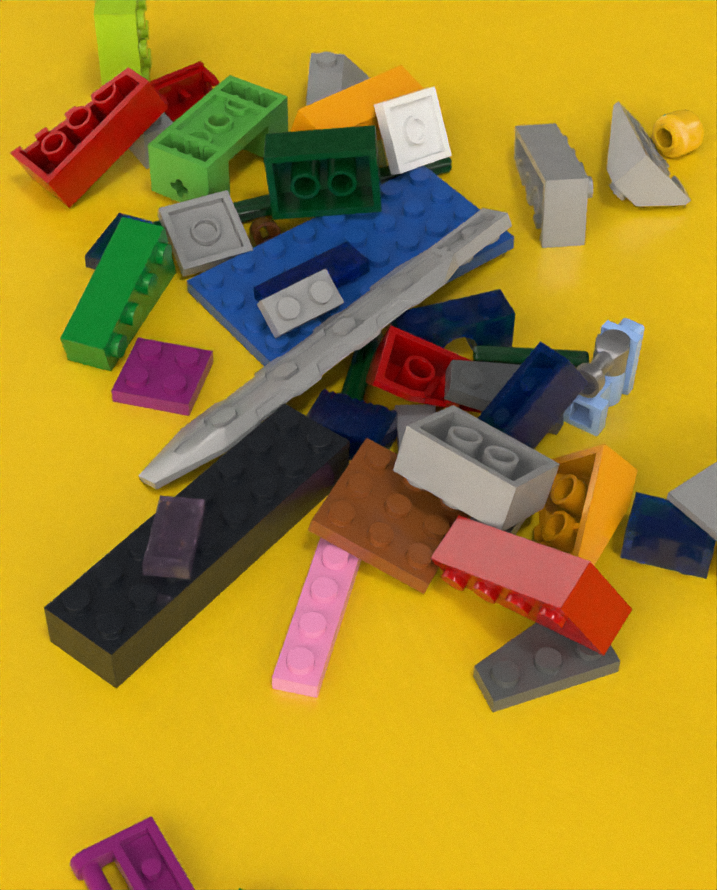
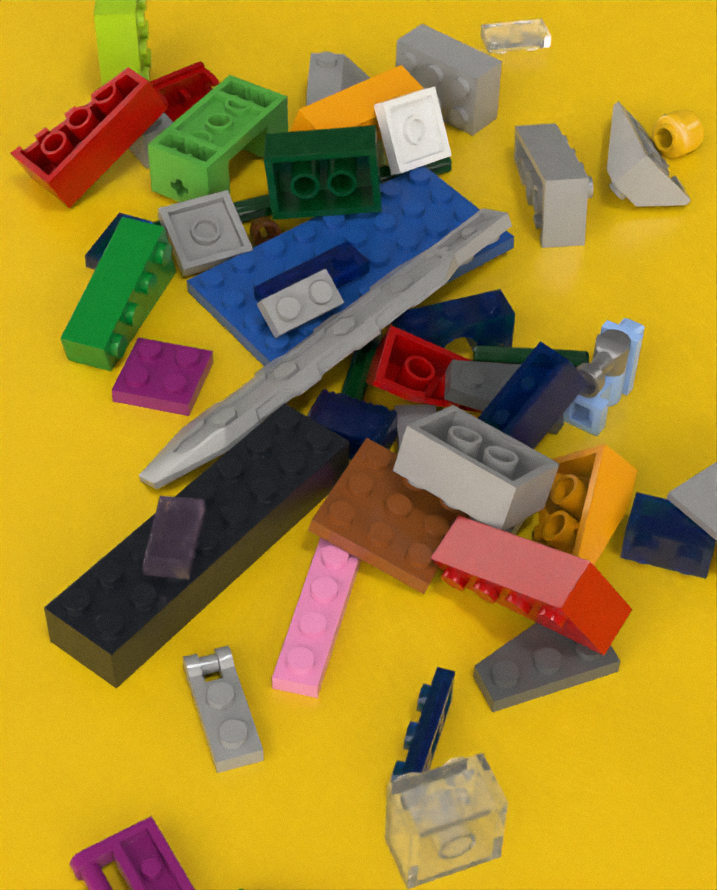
none -> light grey plate [183,646,264,773]
none -> clear brick [385,753,508,889]
none -> clear blue plate [390,667,455,816]
none -> light grey brick [396,24,502,136]
none -> clear plate [480,19,551,54]

